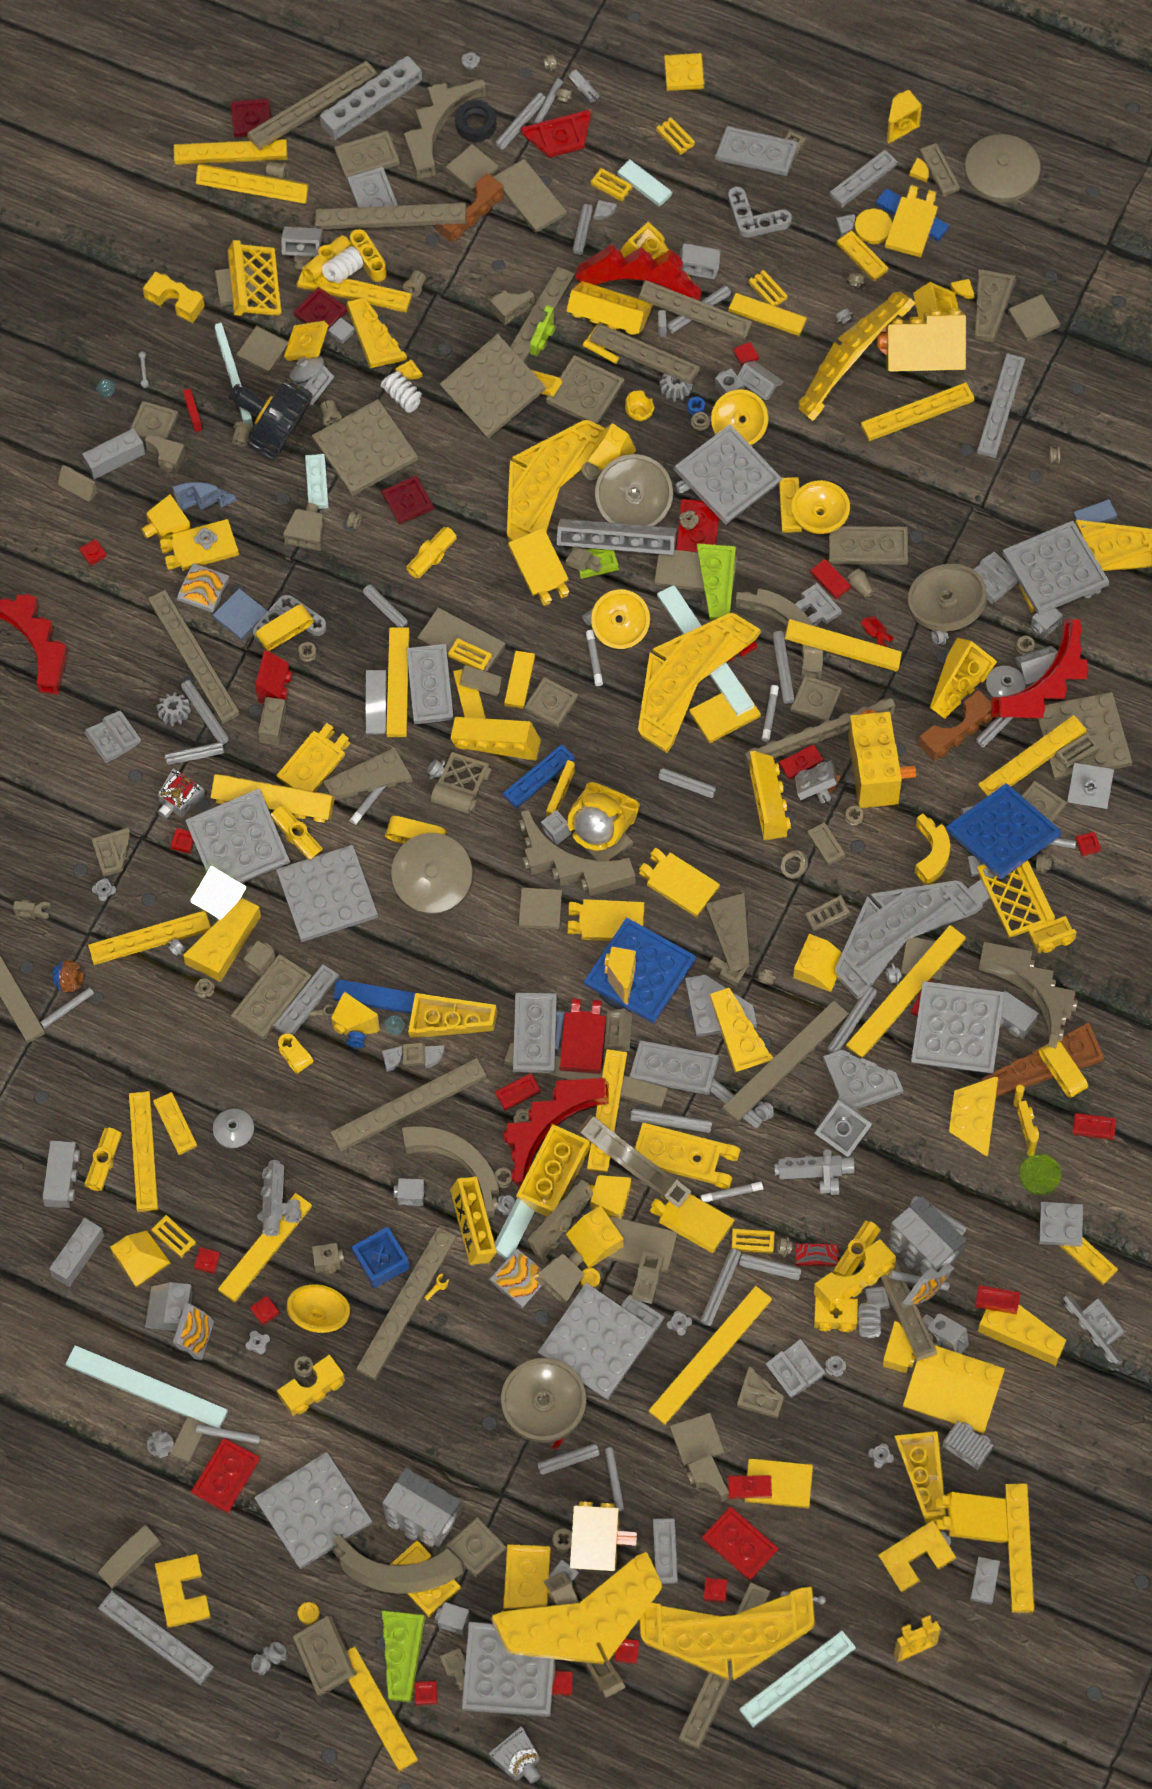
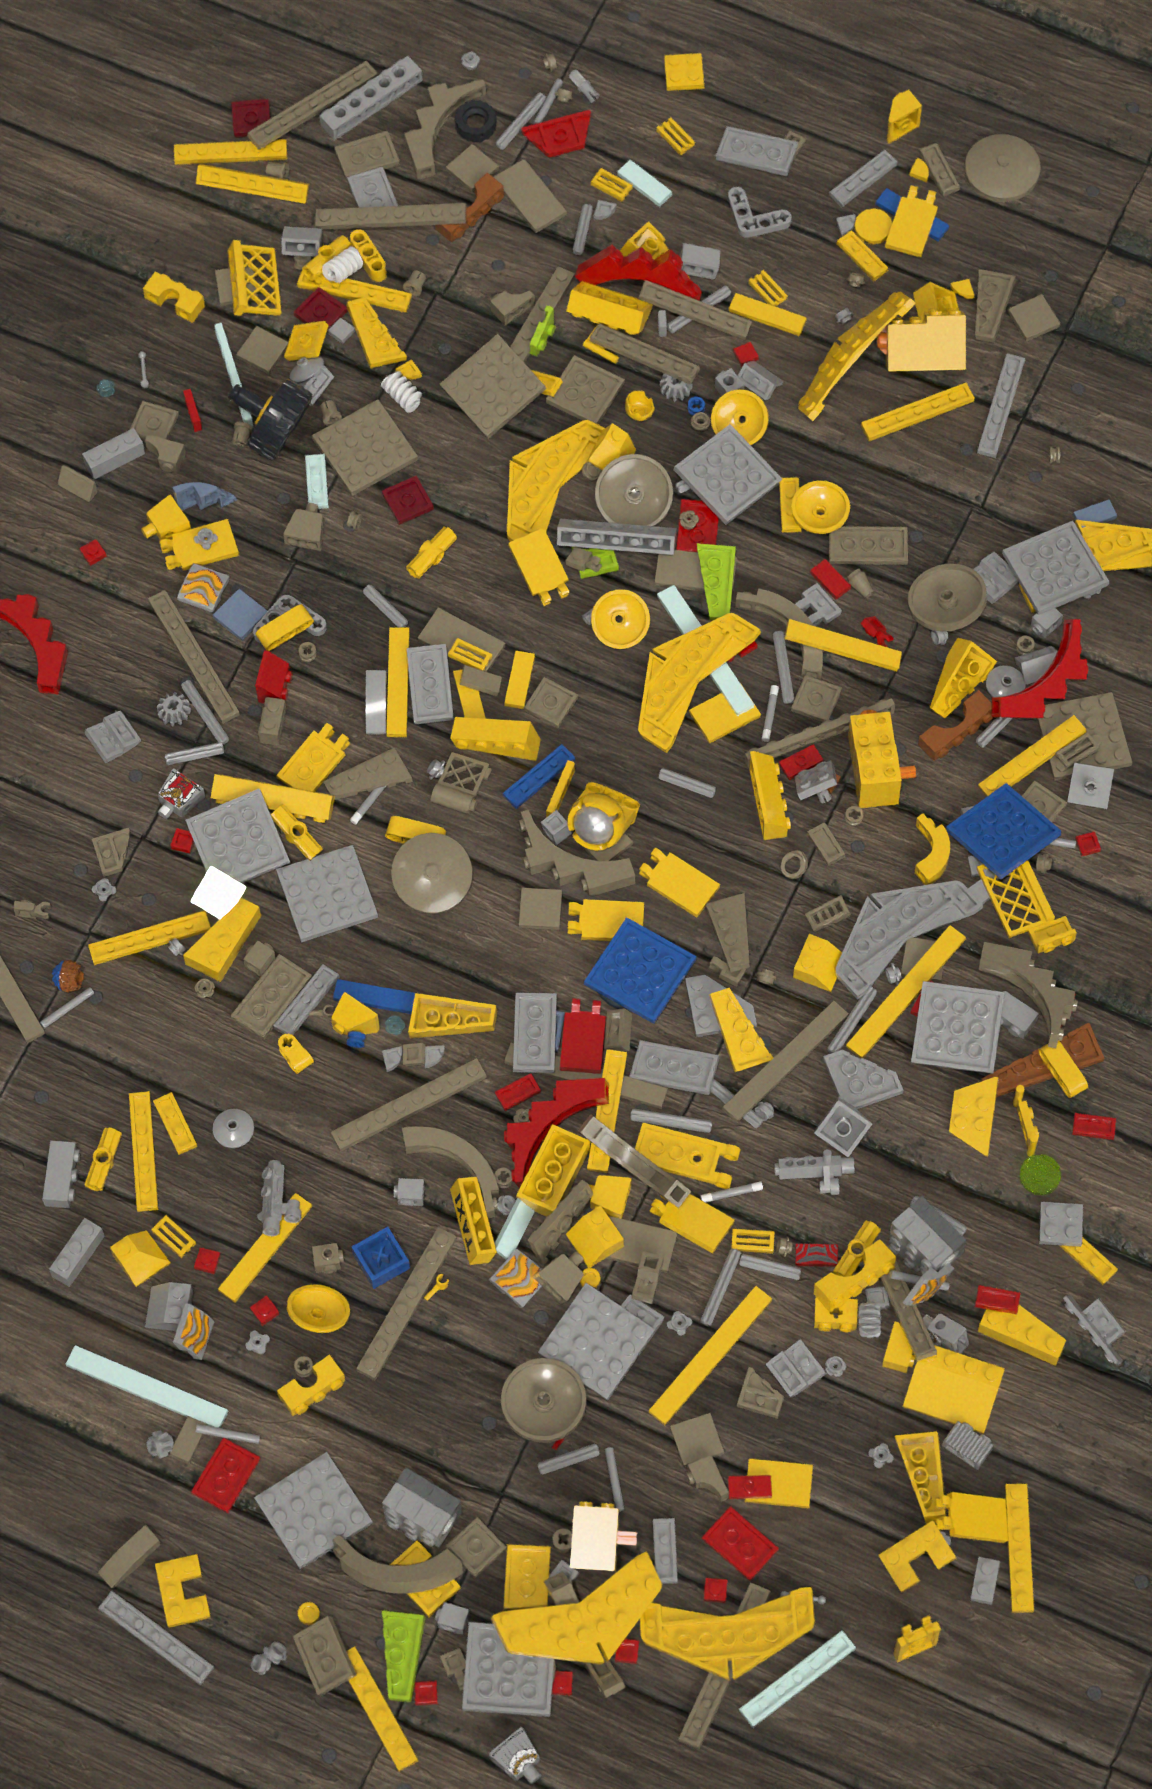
light grey bar [586,630,603,686] -> none
yellow slope [605,947,636,1004] -> none

